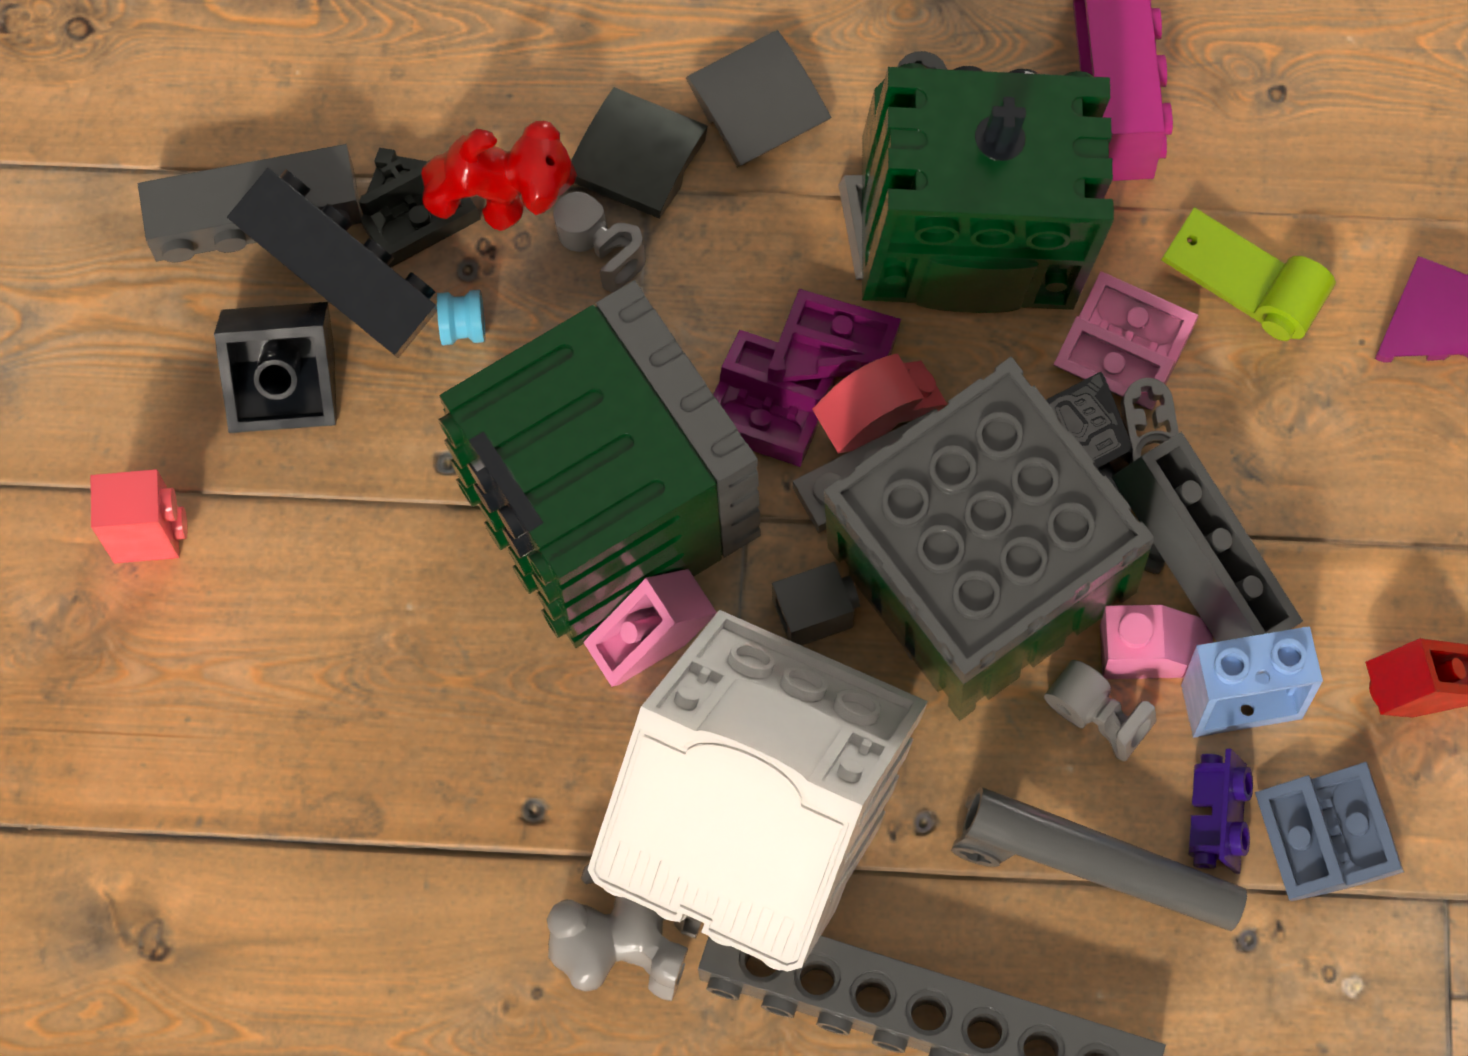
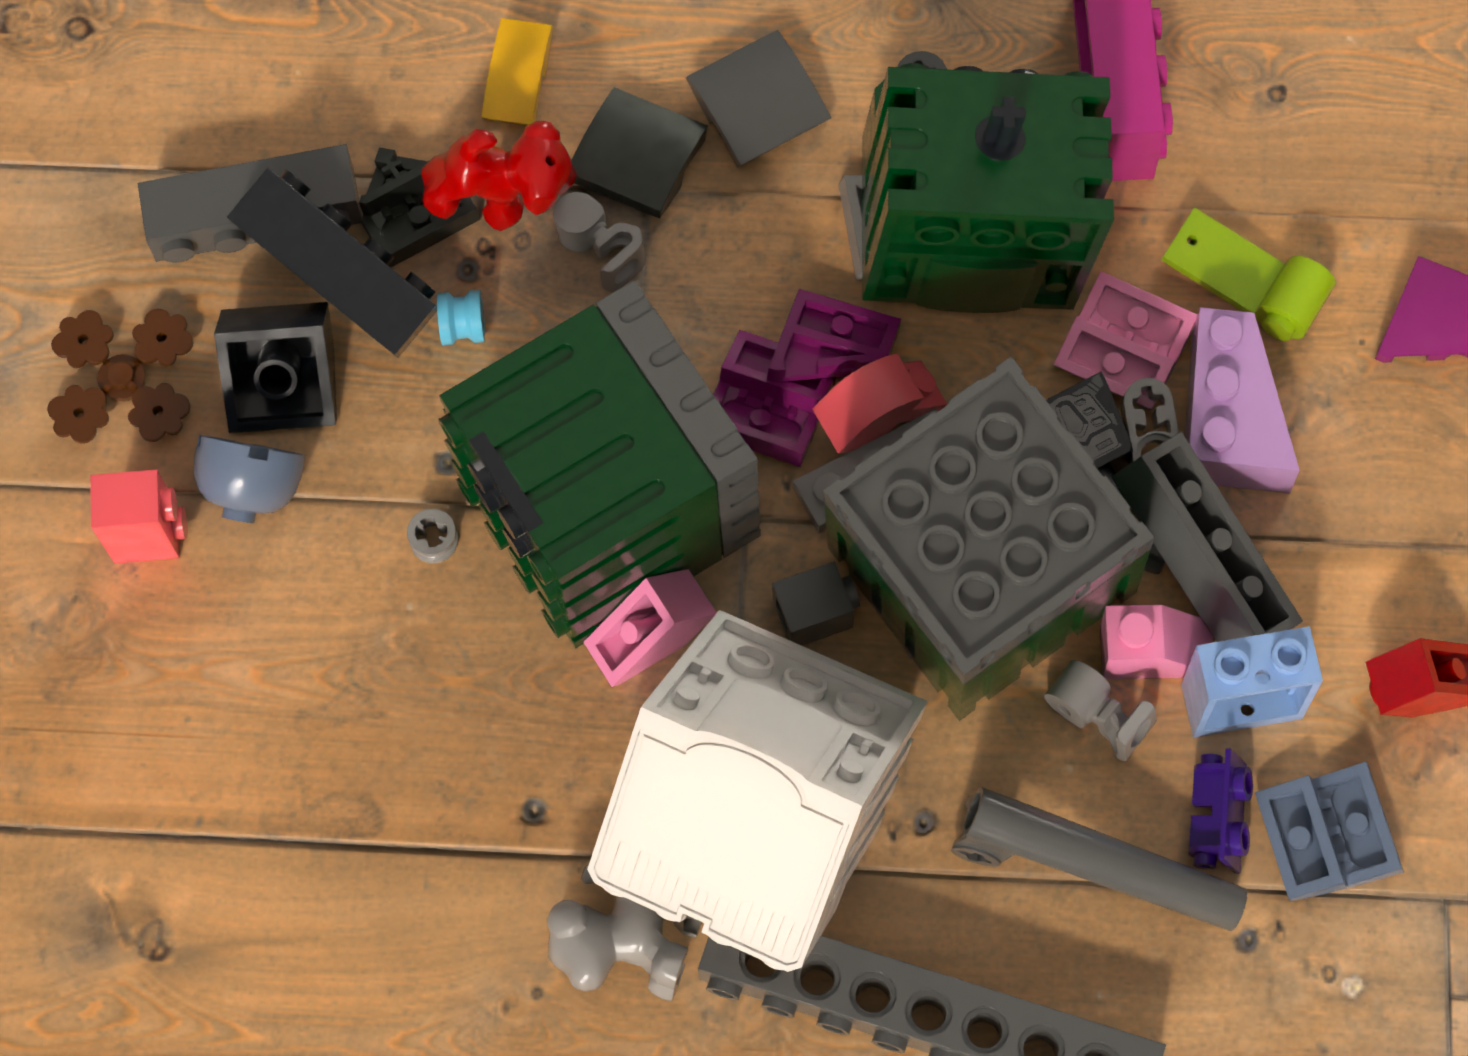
none -> reddish brown plant [47,308,194,444]
none -> sand blue cylinder [194,435,306,523]
none -> light grey bush [407,509,458,563]
none -> yellow slope [481,18,553,126]
none -> lavender wedge [1185,307,1300,493]

